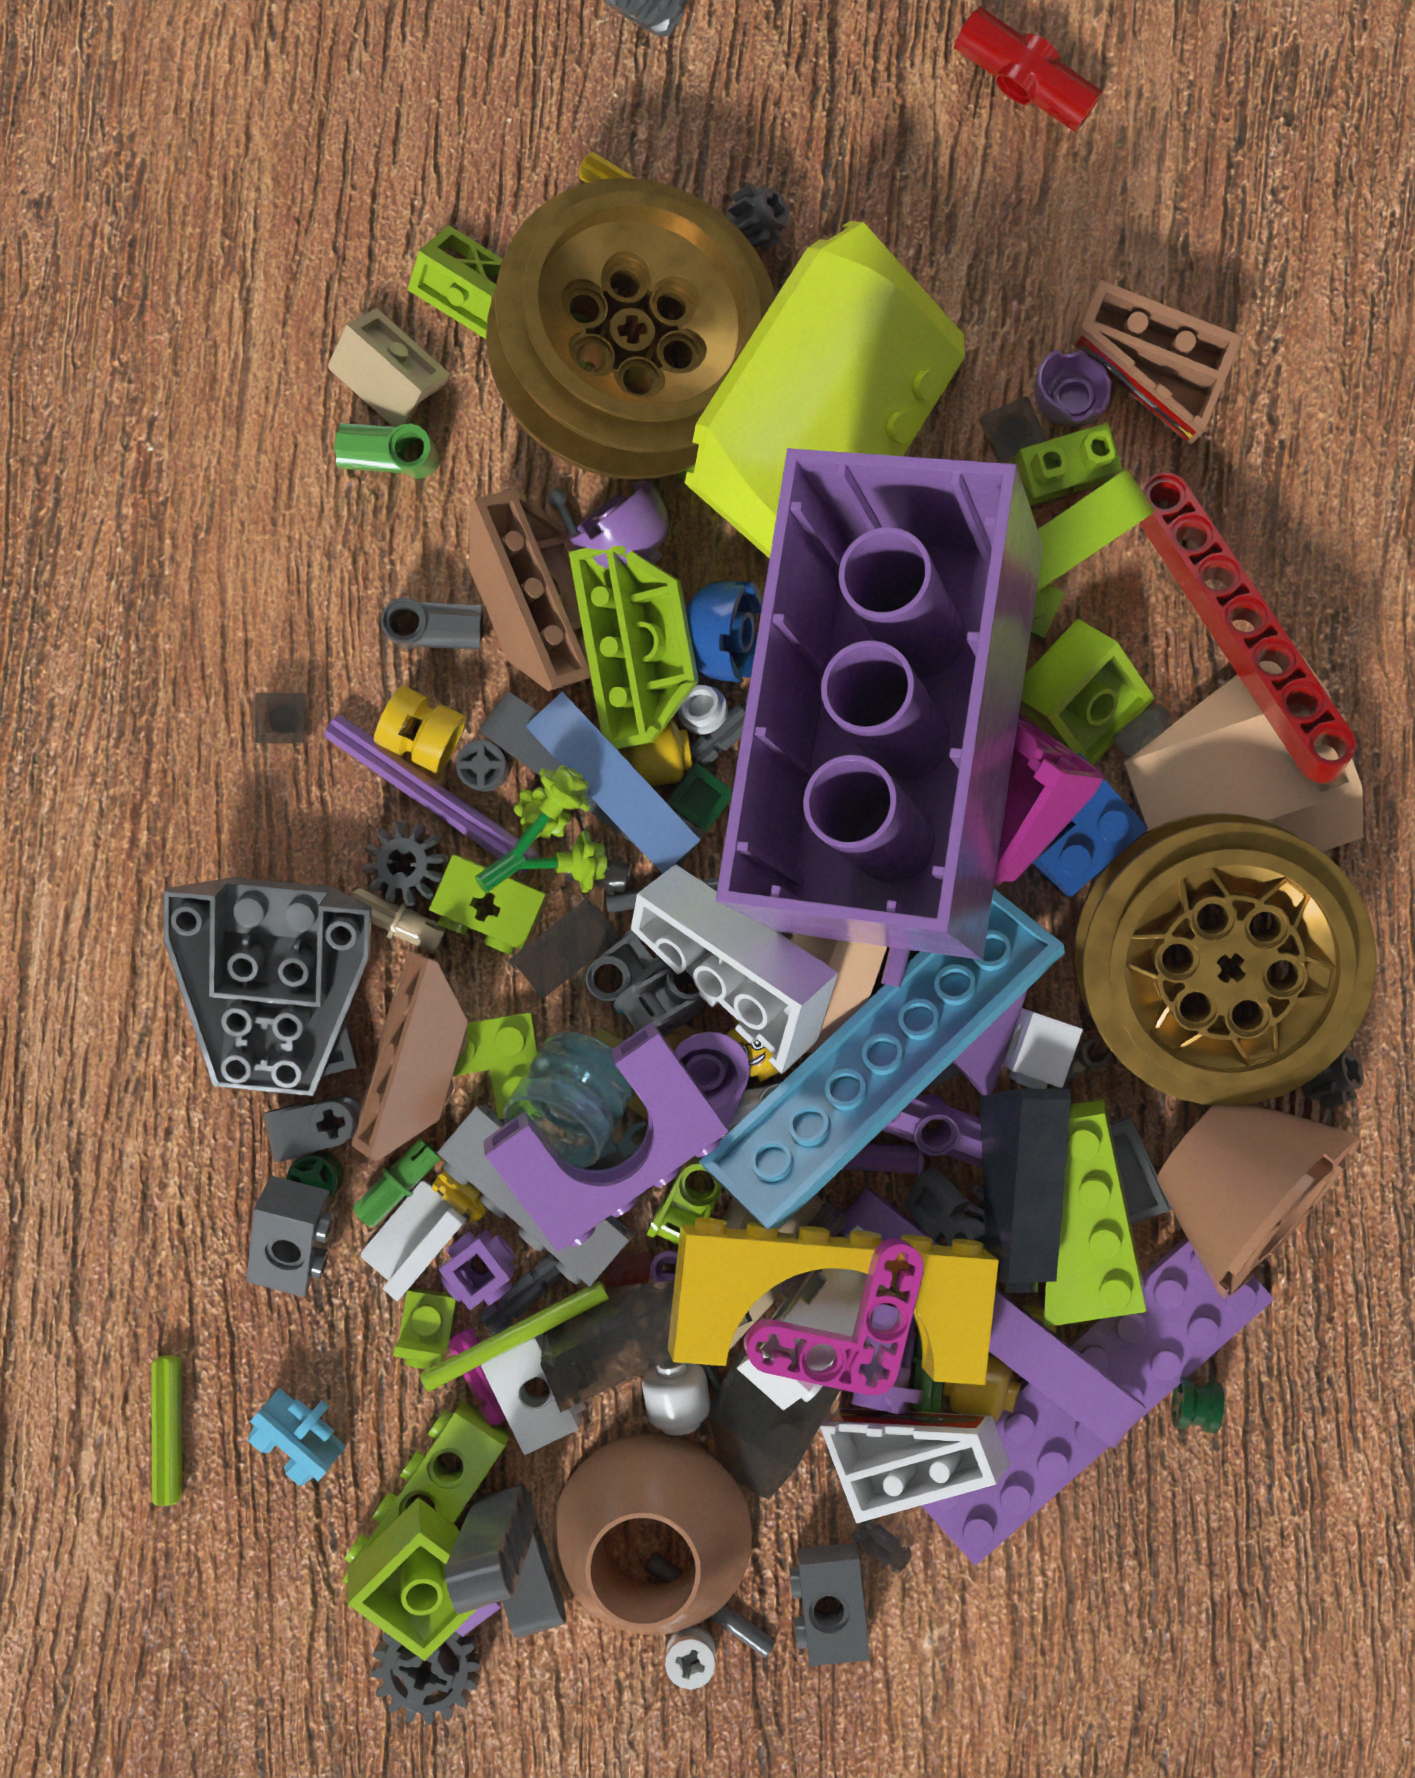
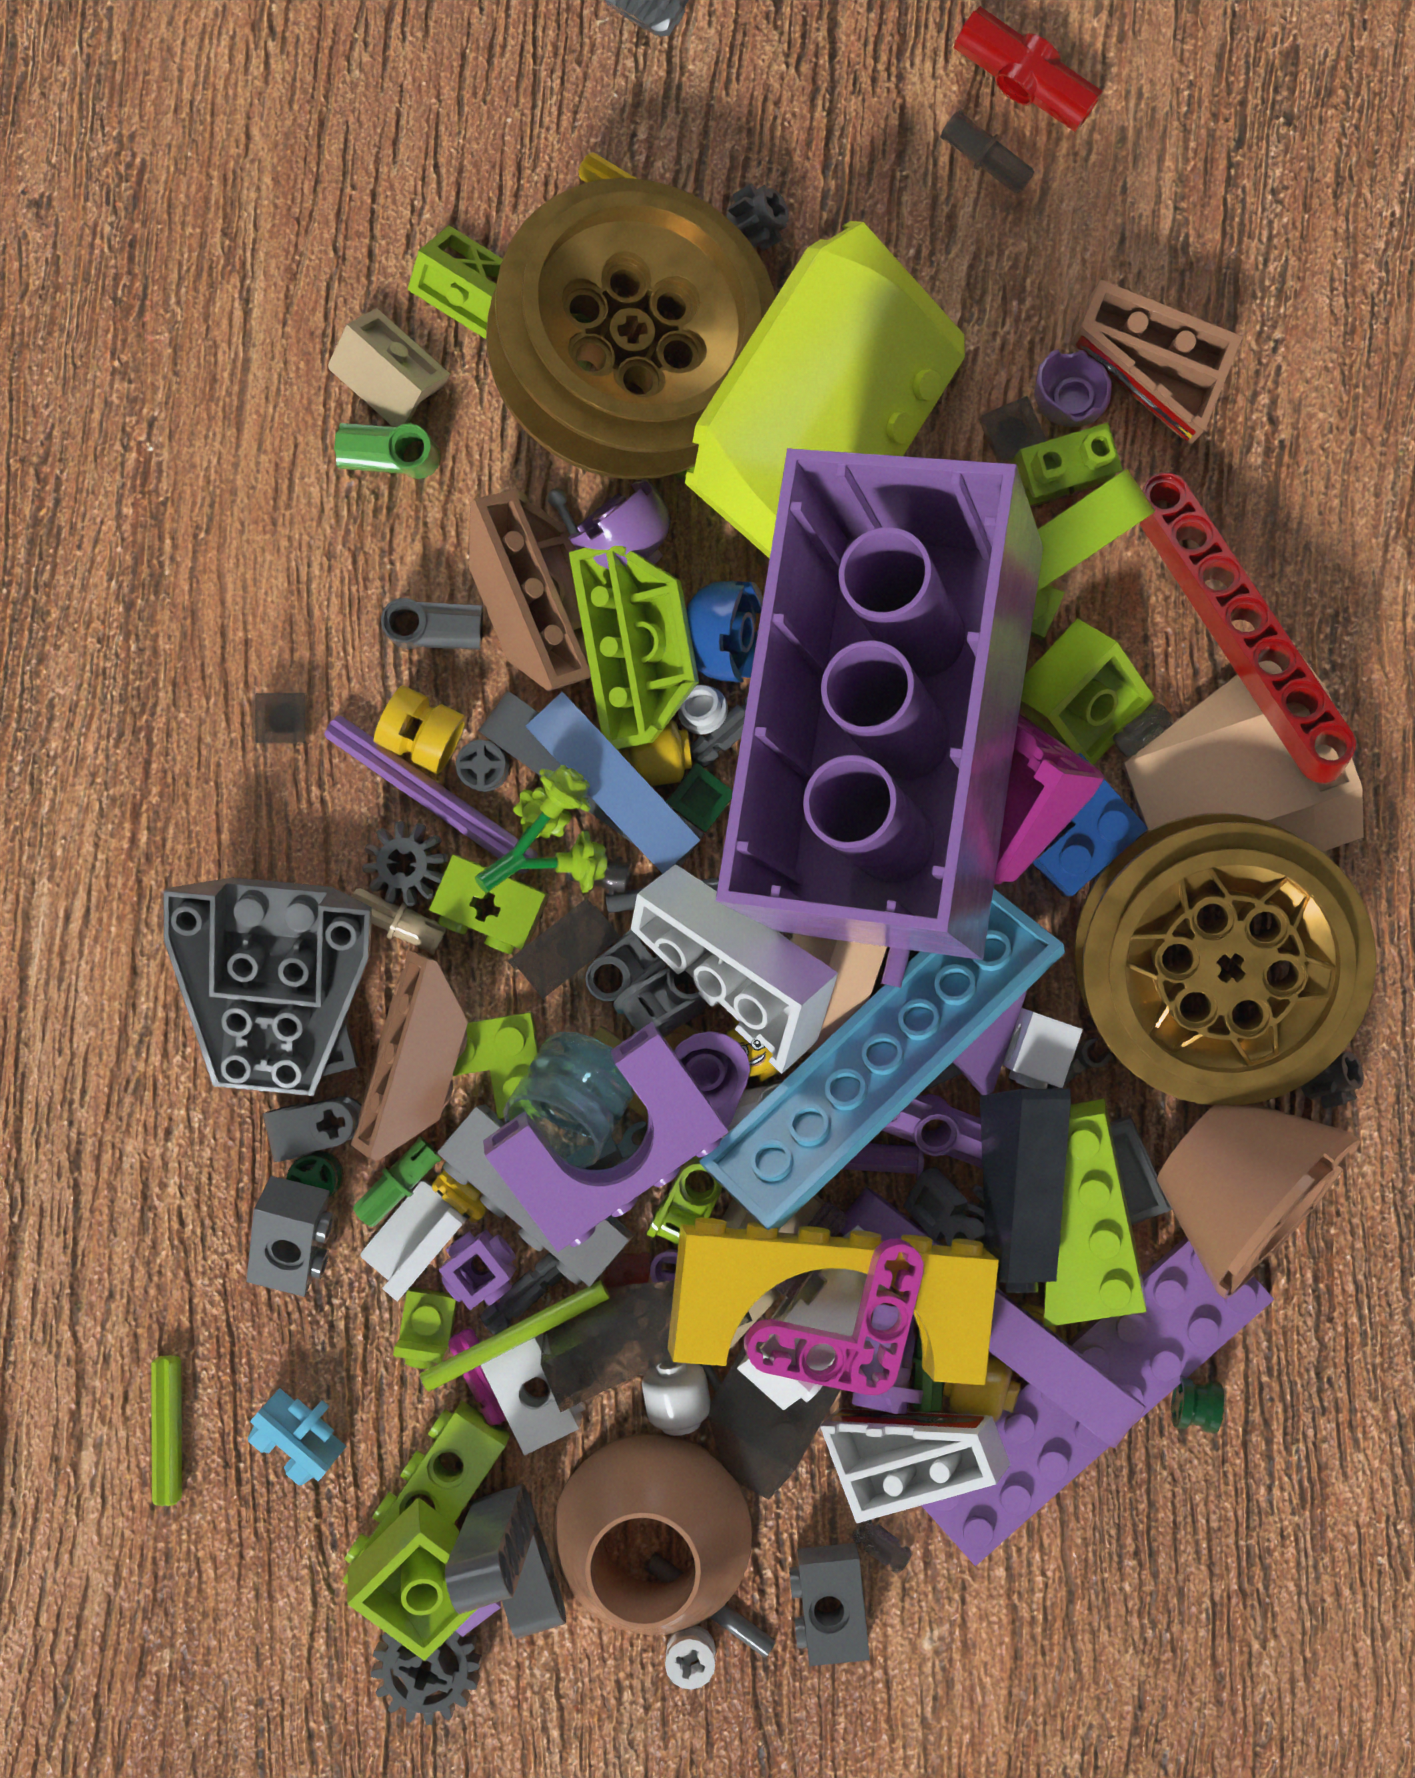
none -> clear smoke axle [940,110,1034,193]

